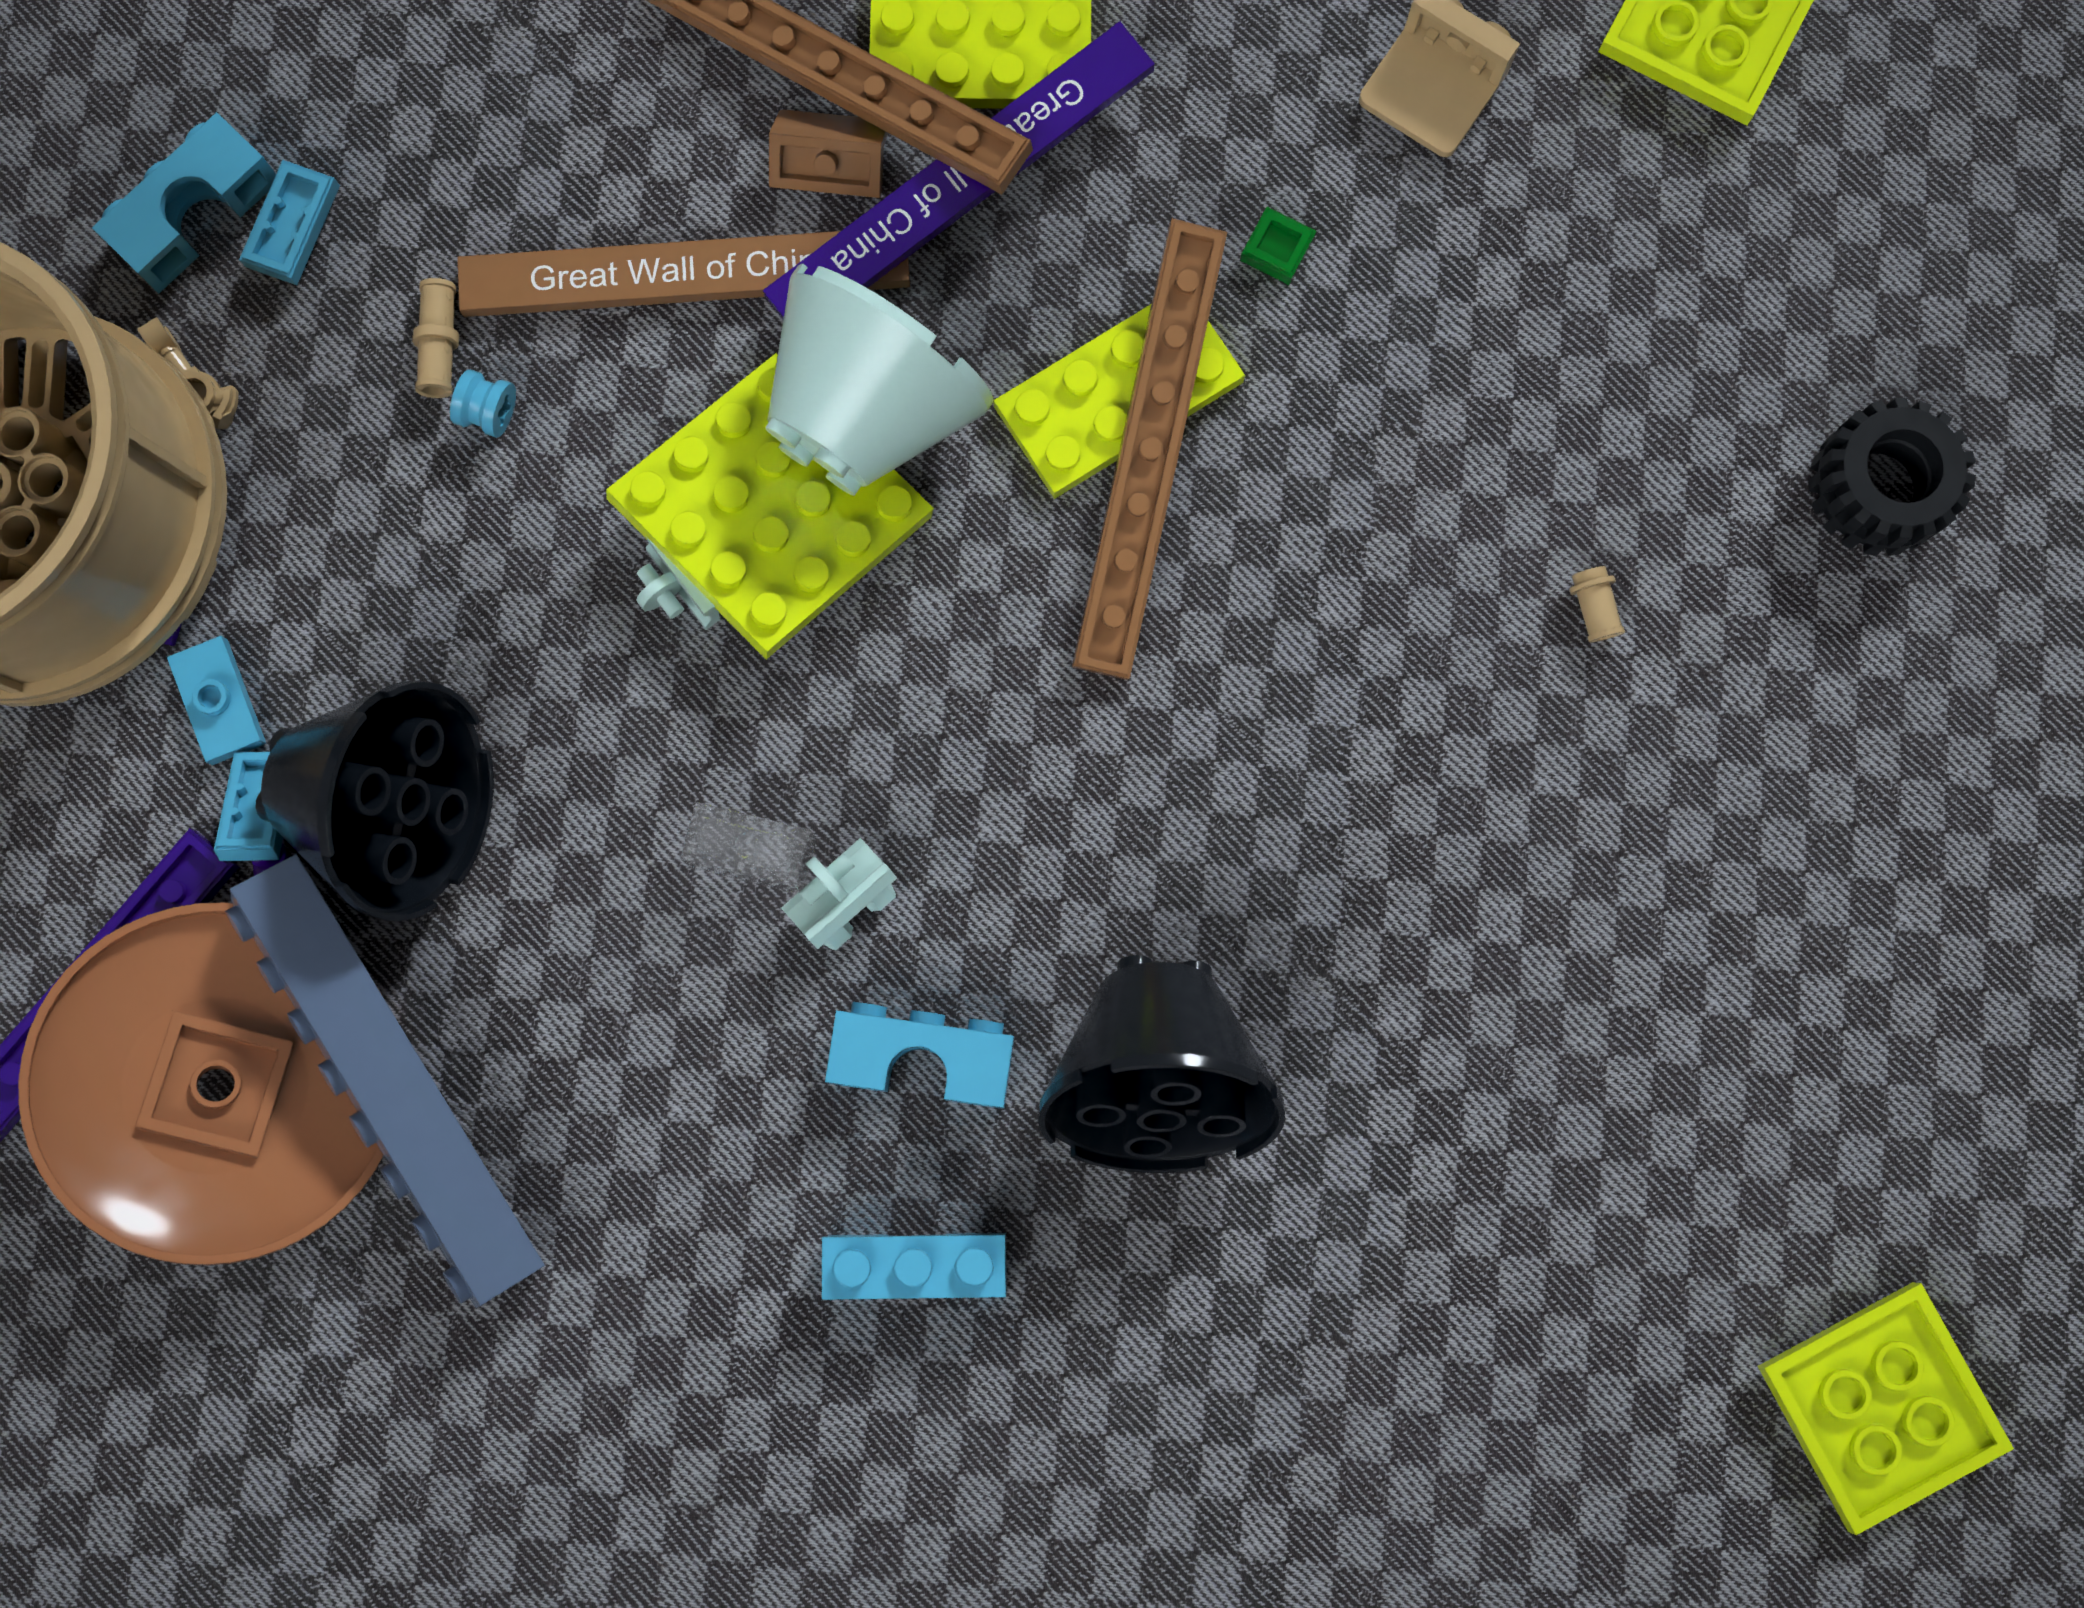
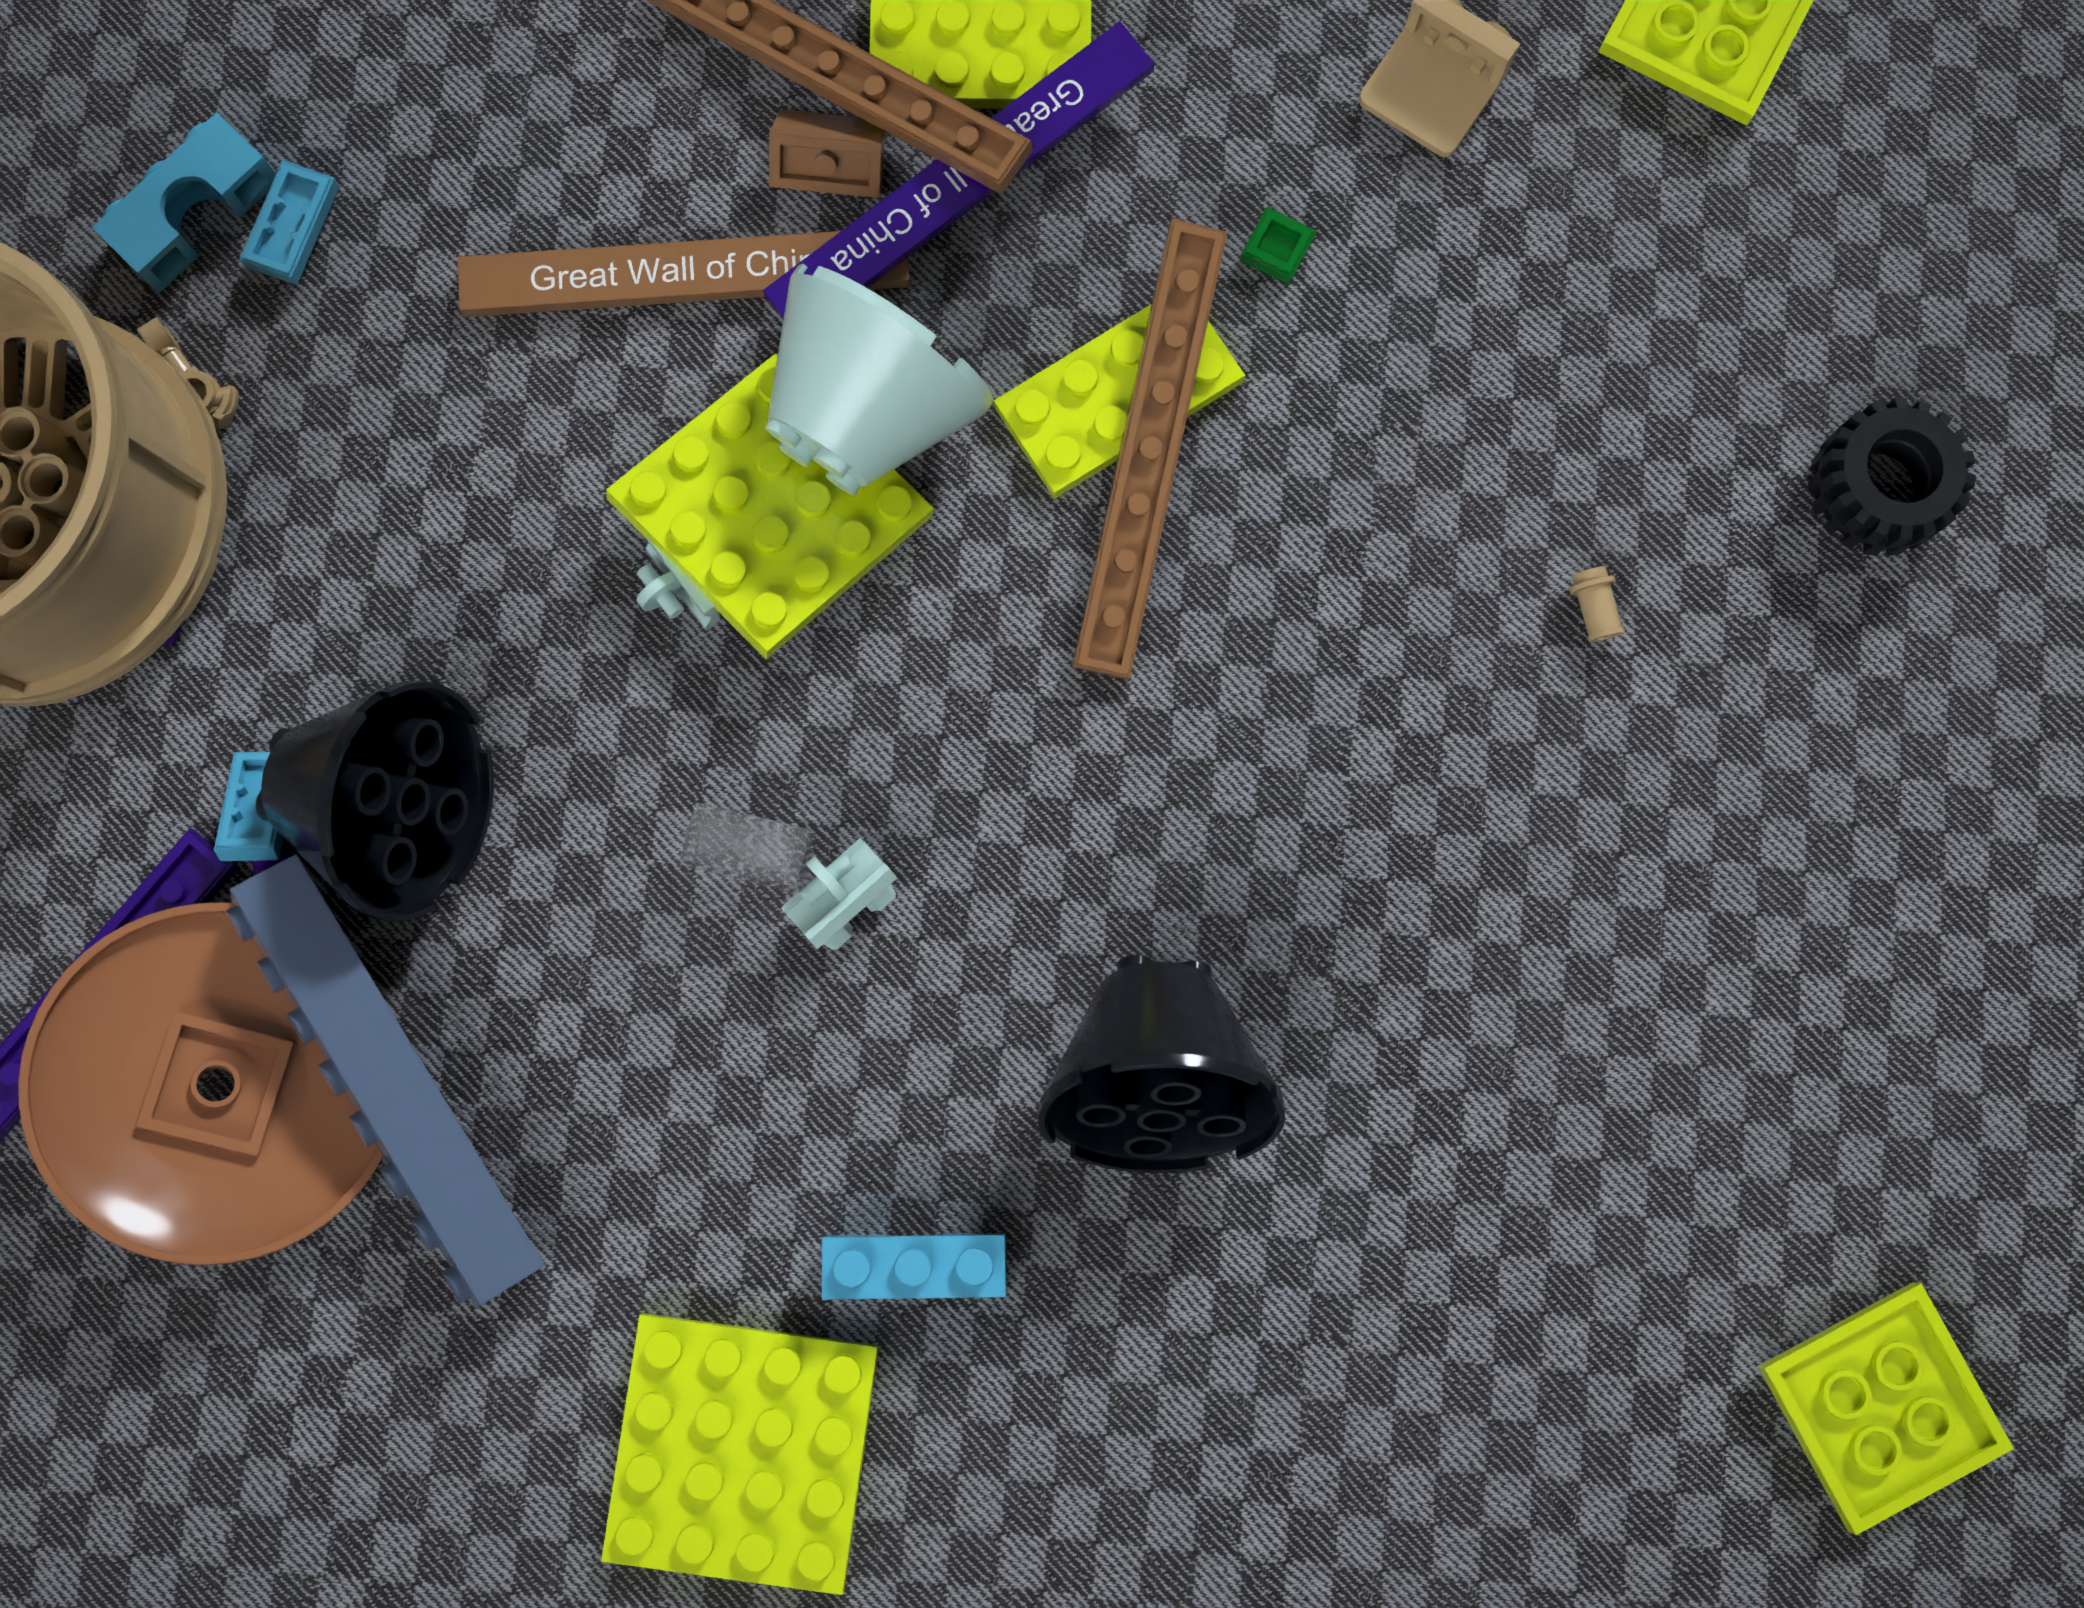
medium azure plate [167,636,267,765] -> none
tan pin [412,278,459,398] -> none
medium azure wheel [450,369,516,438] -> none
medium azure arch [825,1002,1014,1109] -> none
none -> neon yellow plate [601,1313,879,1595]

